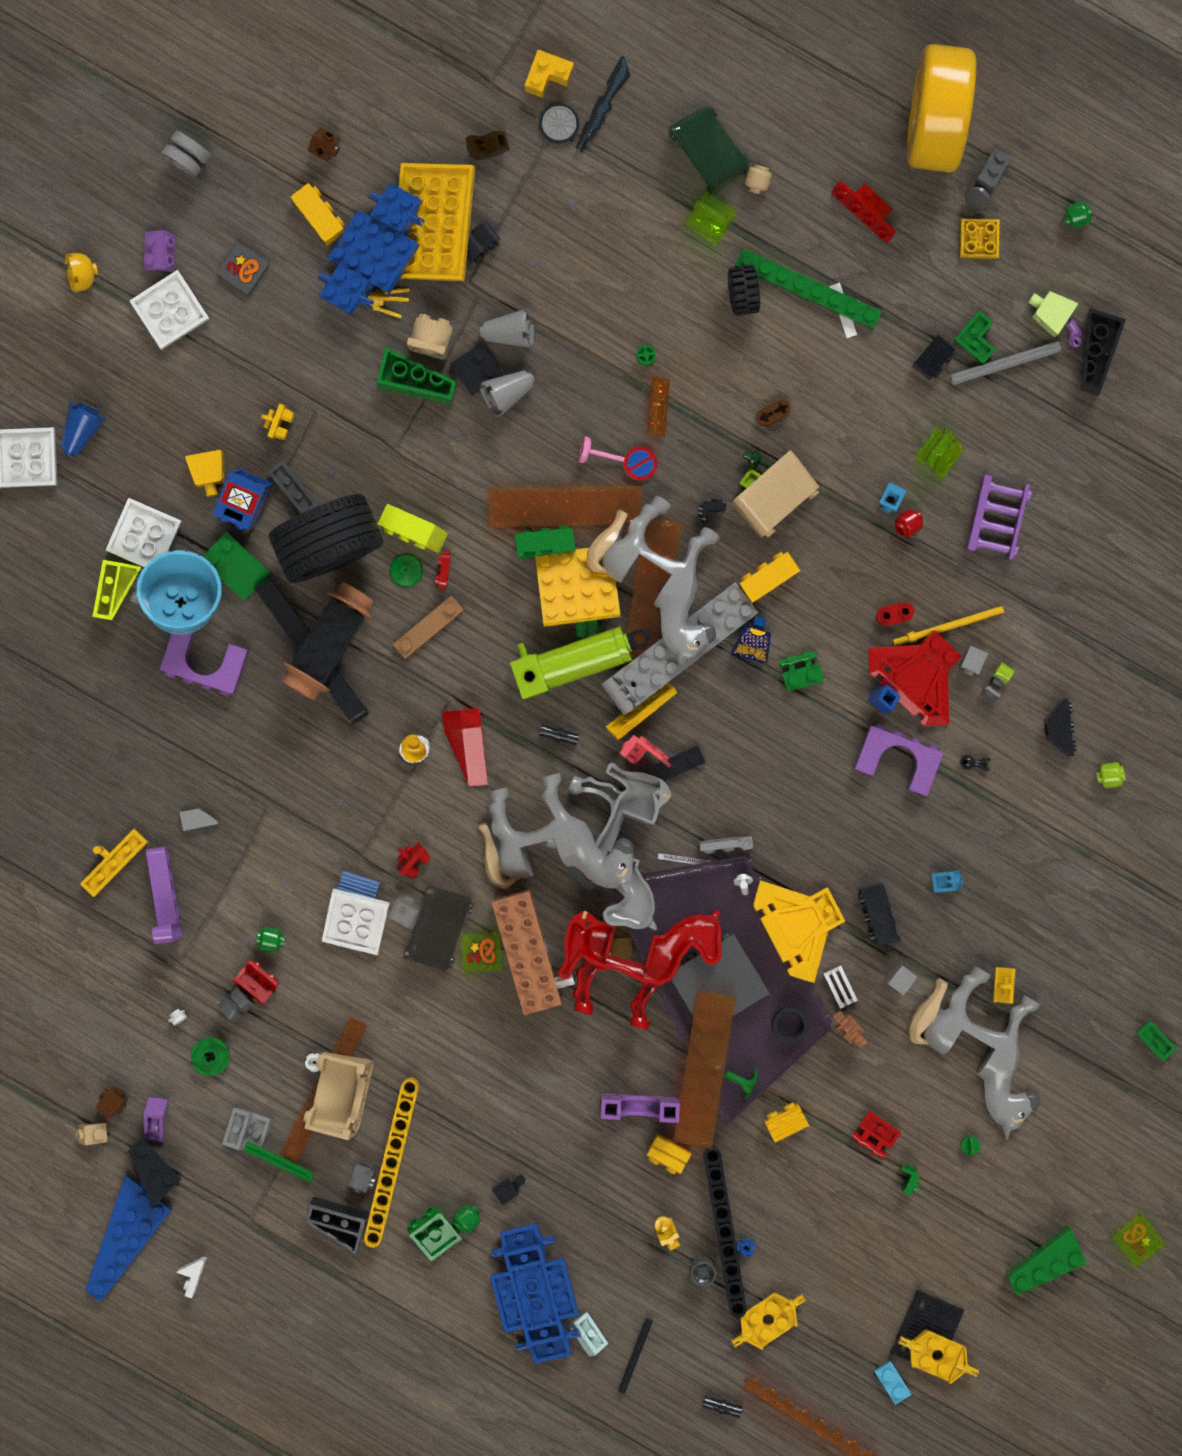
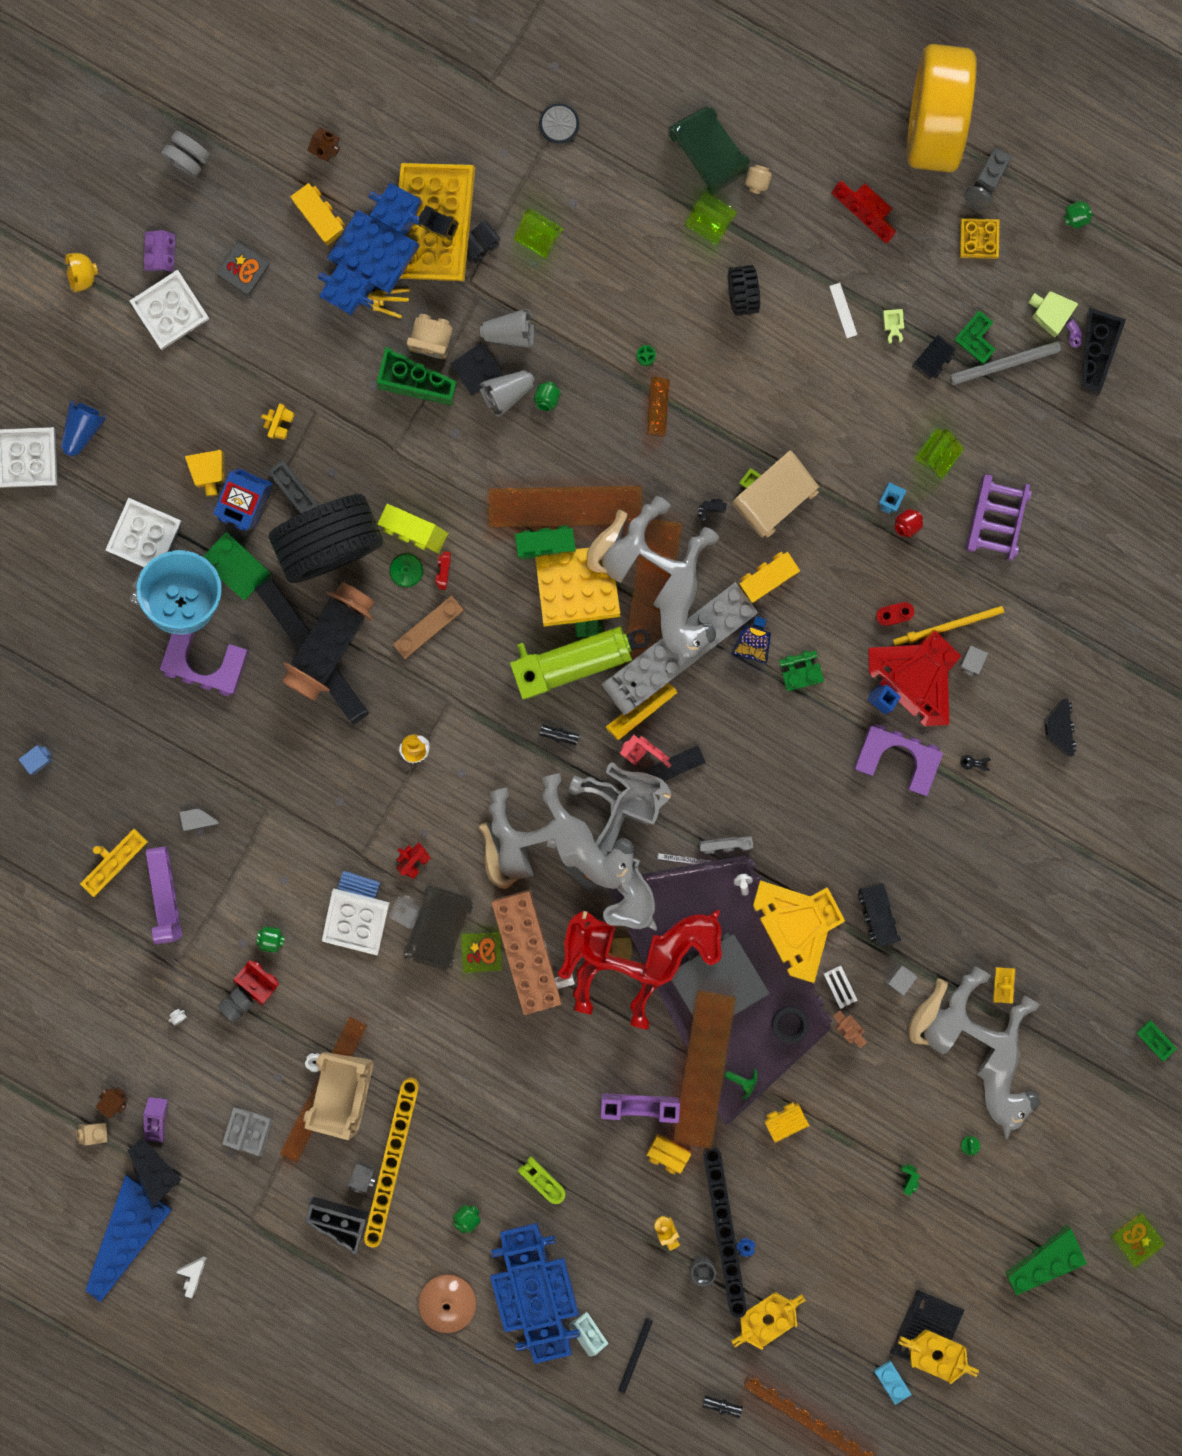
neon yellow wedge [92,560,142,621] -> none
green plate [191,1037,230,1076] -> none
green axle [243,1141,314,1182] -> none
green plate [407,1205,462,1261] -> none
red wedge [442,708,488,786] -> none
dark brown brick [465,131,510,160] -> none
black plate [492,1174,526,1205] -> none
yellow brick [524,50,574,98] -> none
black sword [575,56,630,152] -> none
piece [578,436,657,481] -> none
green plate [734,248,882,330] -> none
dark green sword [742,449,771,468] -> none
reddish brown beam [756,400,791,427] -> none
red plate [851,1110,901,1159] -> none
dark azure bracket [932,870,963,893] -> none
leg [981,662,1015,701] -> none
lime head [1096,762,1126,789] -> none
none -> medium blue brick [19,745,53,775]
none -> black brick [418,205,459,241]
none -> nougat dish [418,1274,476,1333]
none -> clear neon green bracket [513,209,564,259]
none -> lime plate [518,1156,565,1204]
none -> green head [533,381,561,411]
none -> yellowish green plate [883,309,904,344]

